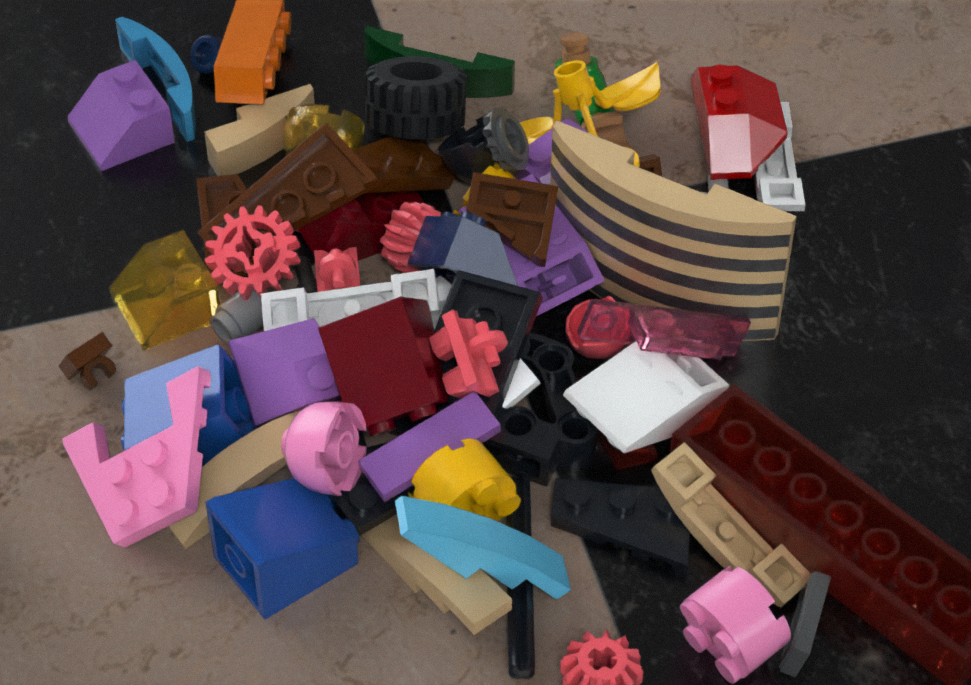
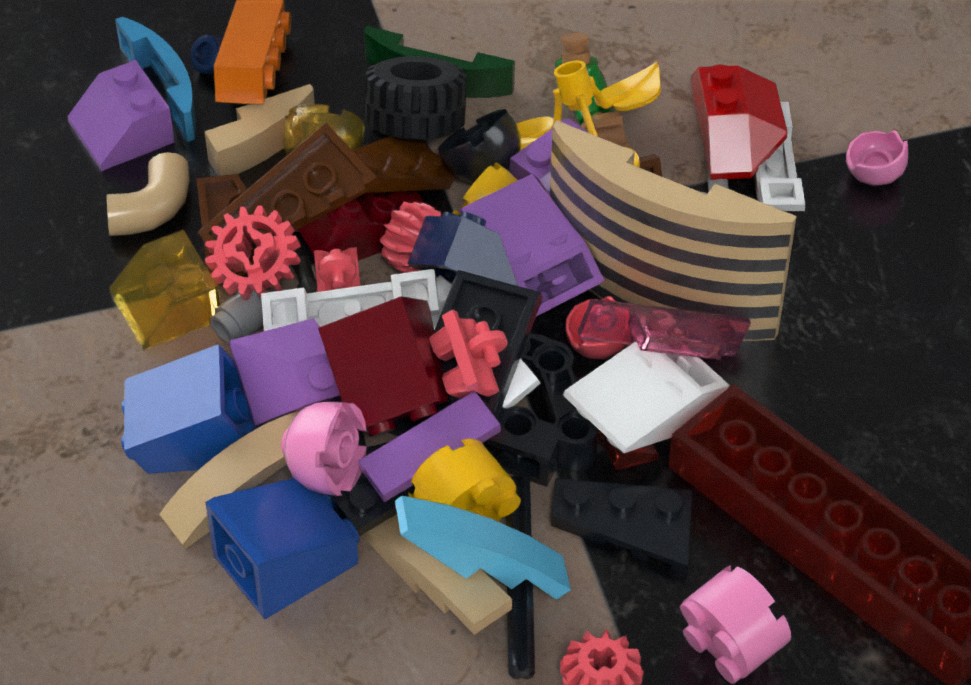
reddish brown tile [59,332,116,390] -> none
bright pink wing [62,366,211,548] -> none
reddish brown wing [466,172,559,267] -> none
dark grey gear [483,107,529,174] -> none
tan slope [651,442,811,607] -> none
dark grey tile [779,571,831,677] -> none
none -> tan cylinder [107,152,190,236]
none -> bright pink hair [846,130,908,187]

